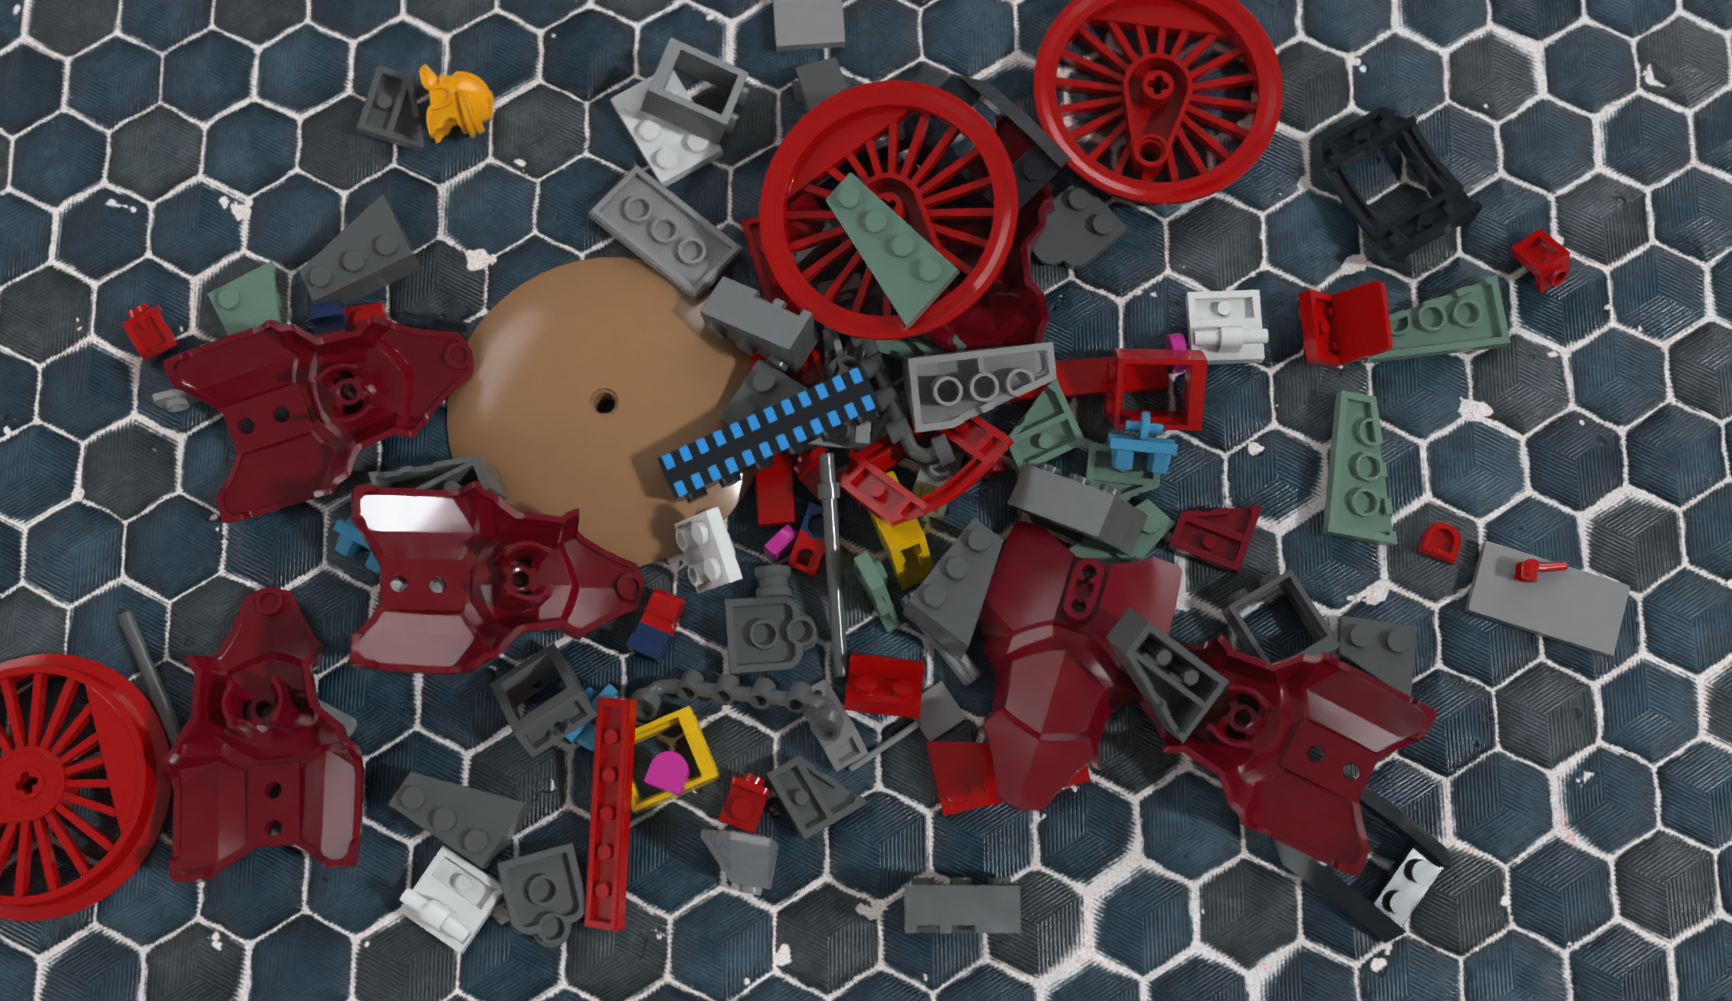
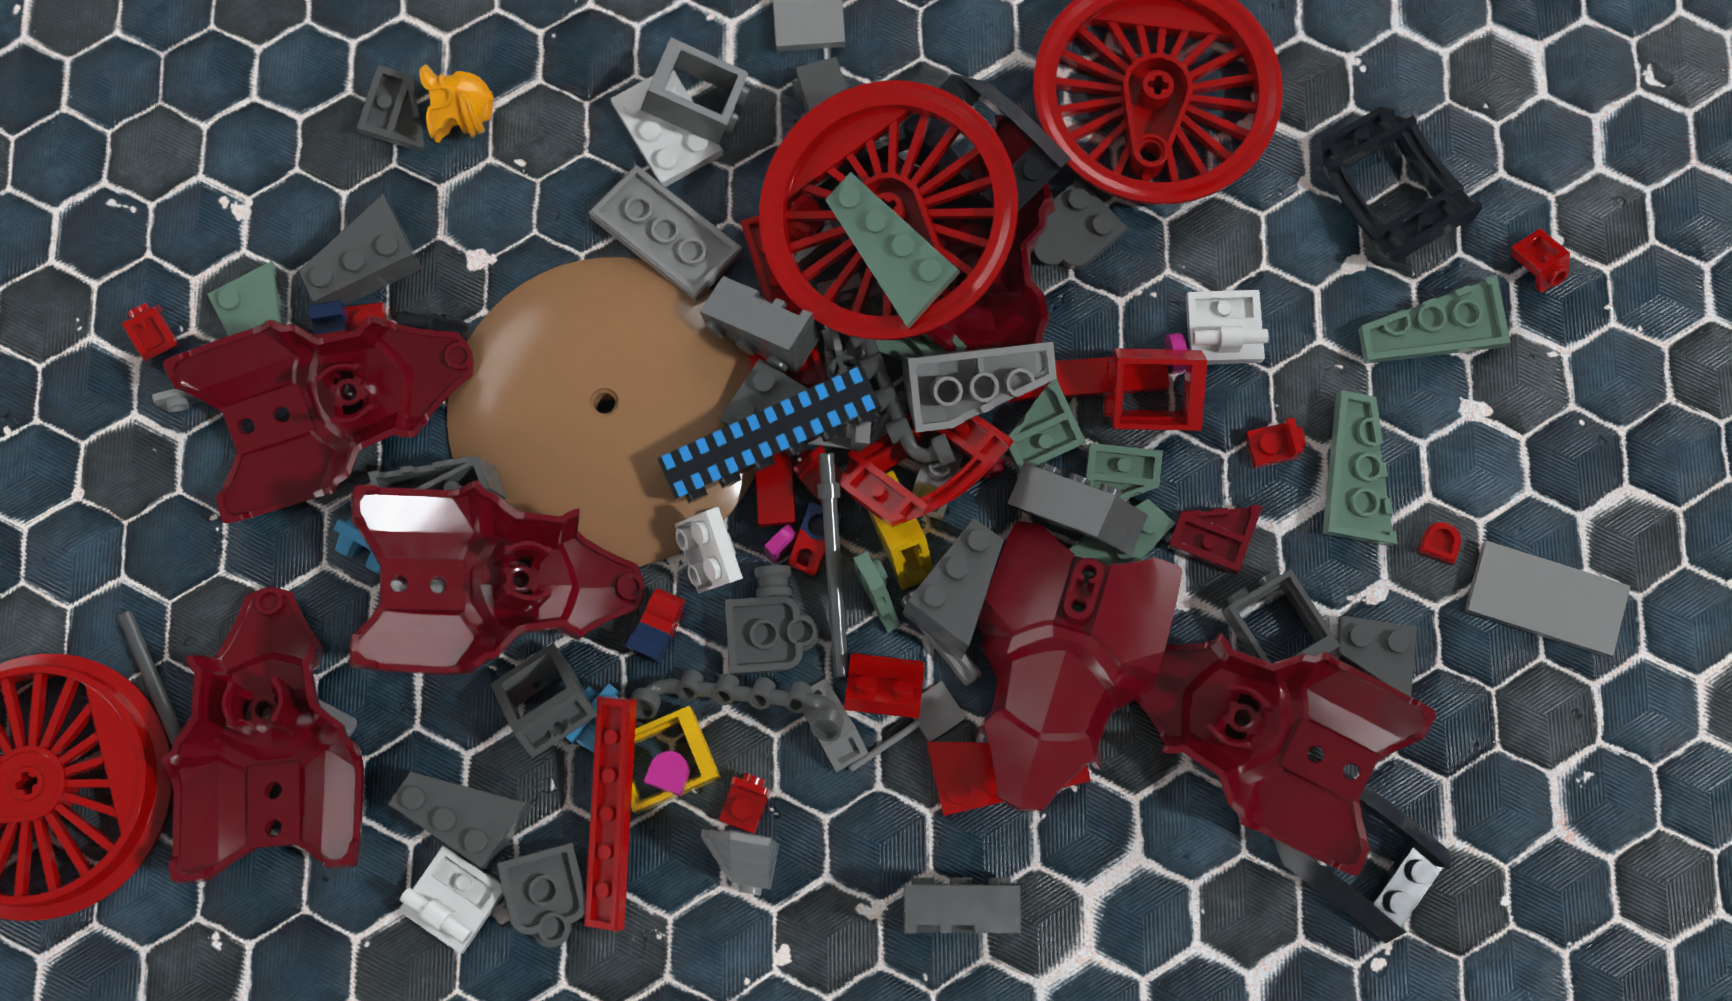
dark grey wing [765,755,867,842] -> none
dark grey wedge [1106,607,1230,743] -> none
dark azure hips [1107,411,1178,474] -> none
red bracket [1298,280,1393,368] -> none
red hand [1514,559,1568,583] -> none
none -> red bracket [1244,417,1306,469]

